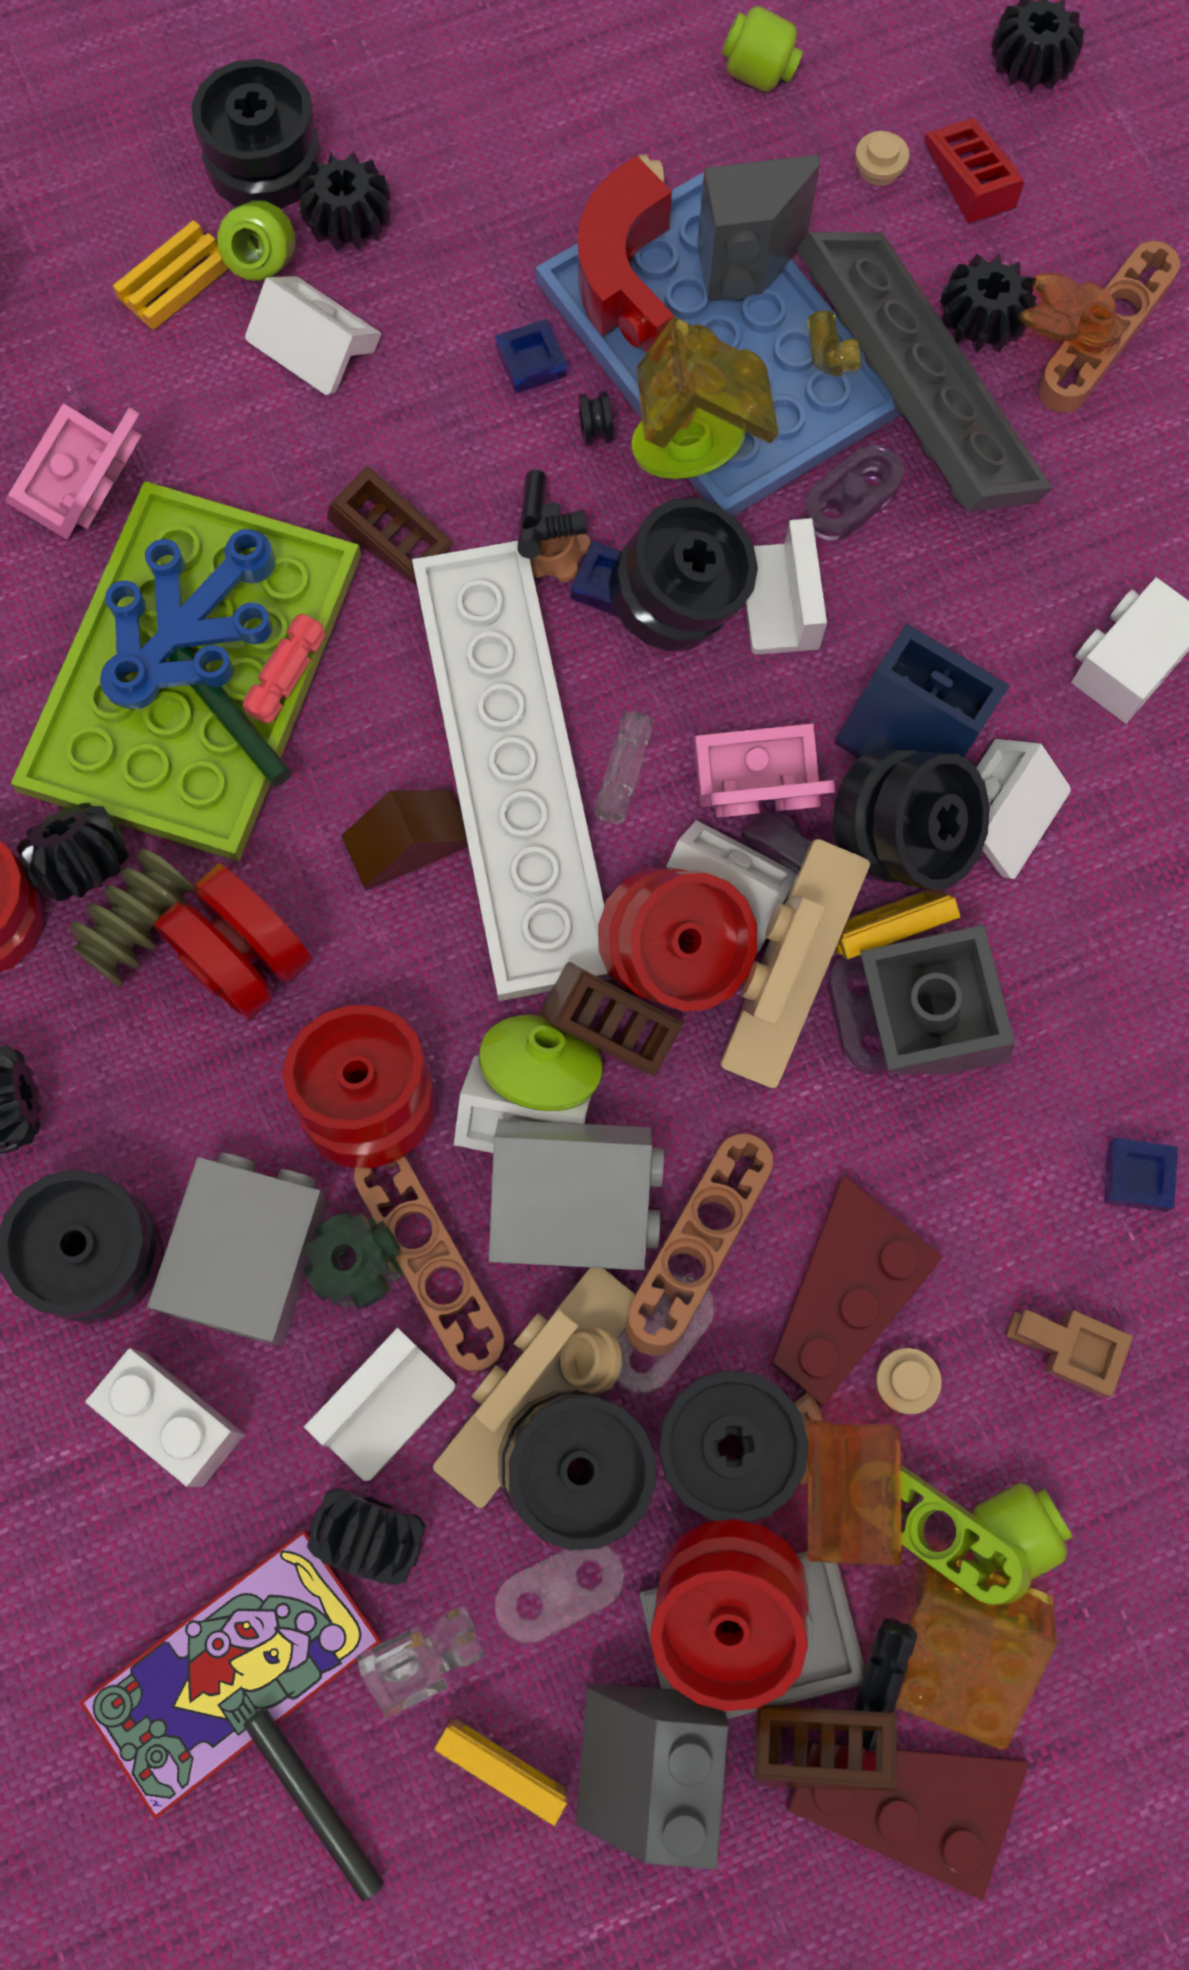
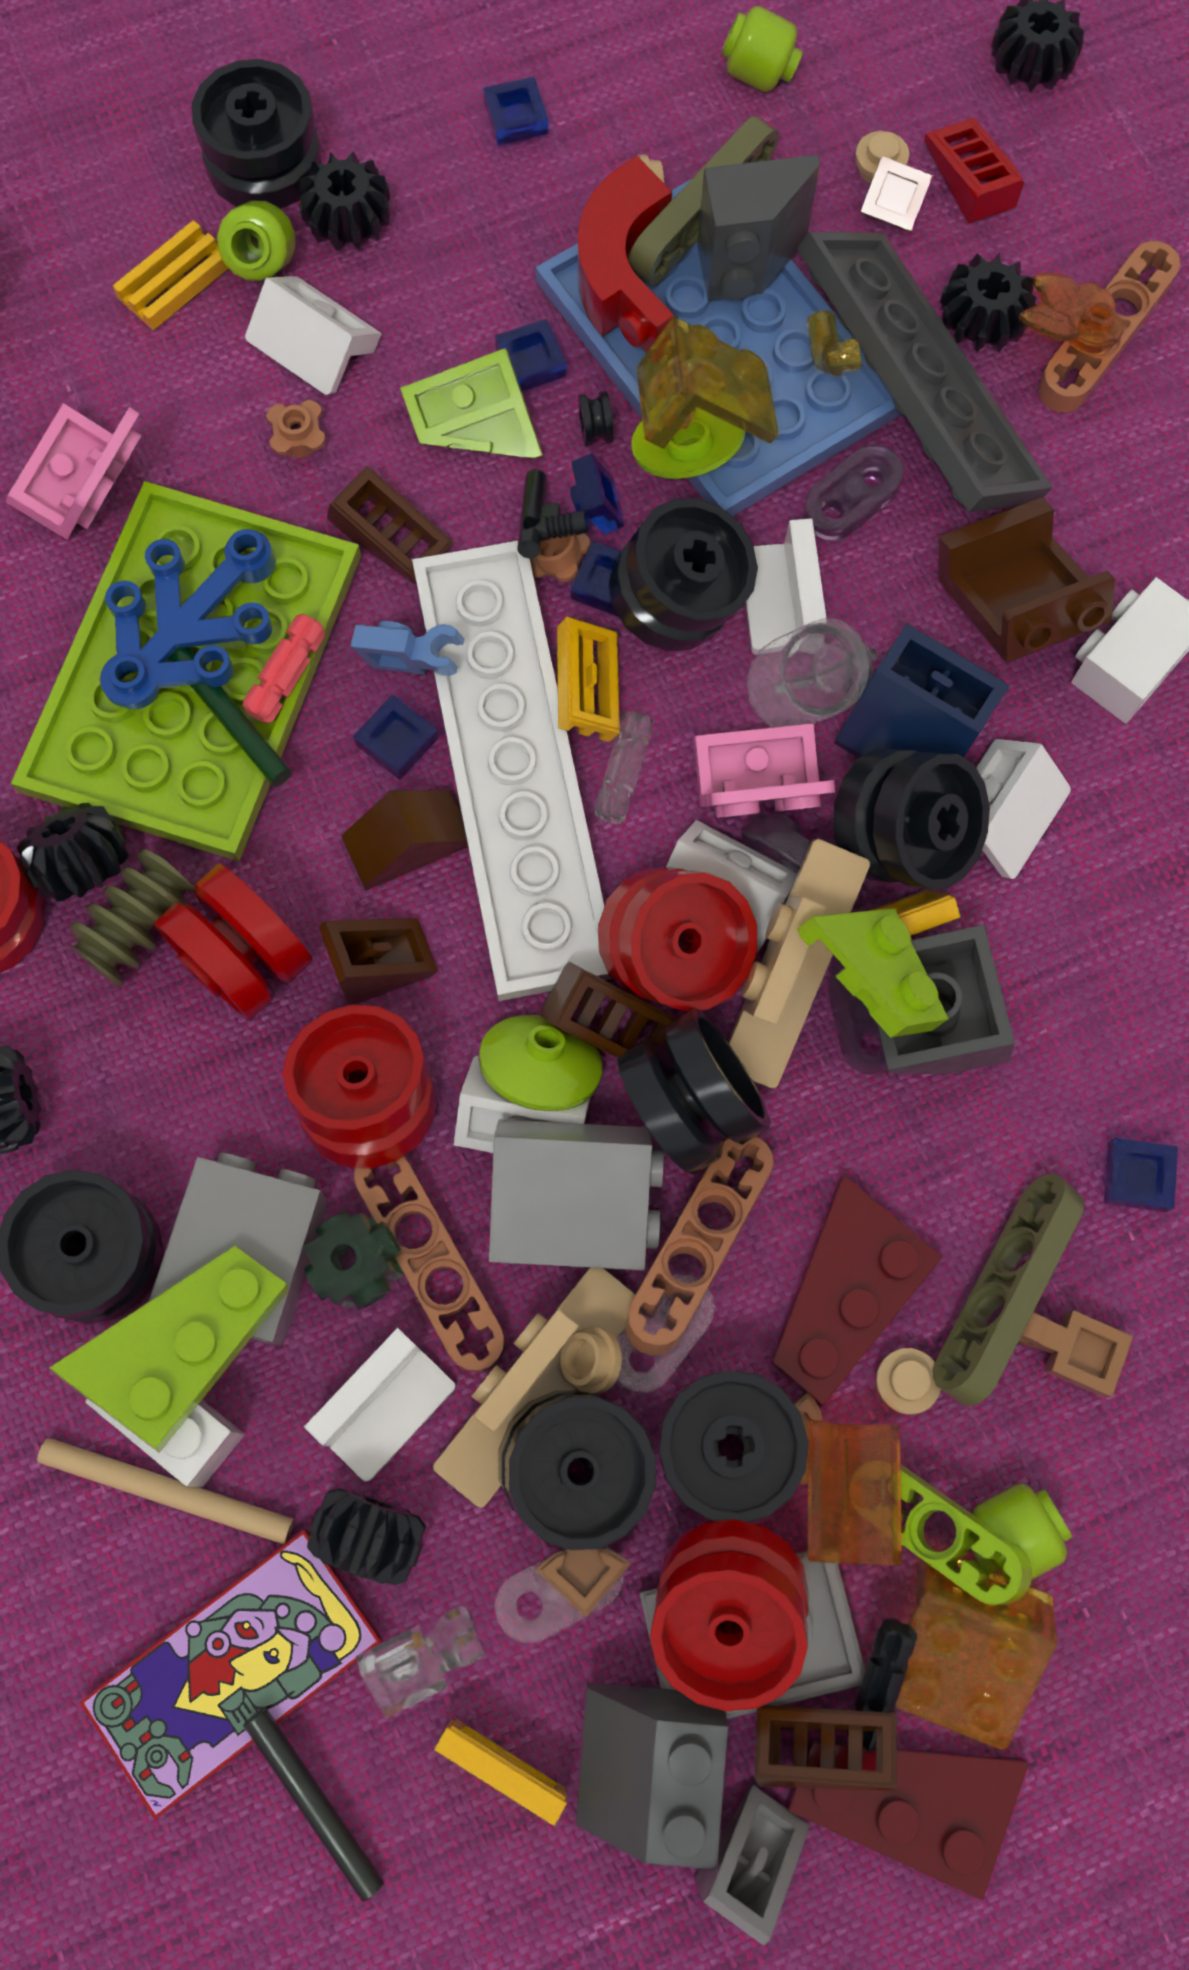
none -> tan bar [37,1437,295,1545]
none -> lime wing [49,1246,289,1453]
none -> nougat plate [266,400,326,458]
none -> reddish brown slope [318,918,438,1005]
none -> medium blue plate [350,621,465,676]
none -> clear blue plate [353,694,439,780]
none -> lime wing [400,348,544,459]
none -> clear blue plate [483,76,549,146]
none -> medium nougat tile [535,1548,631,1617]
none -> yellow tile [557,617,620,742]
none -> clear blue plate [570,453,625,535]
none -> black wheel [617,1007,771,1175]
none -> olive beam [628,116,779,286]
none -> light grey slope [694,1785,810,1946]
none -> clear piece [747,617,879,728]
none -> lime wing [797,908,949,1038]
none -> plate [861,156,933,232]
none -> olive beam [933,1173,1084,1406]
none -> reddish brown panel [939,497,1116,663]

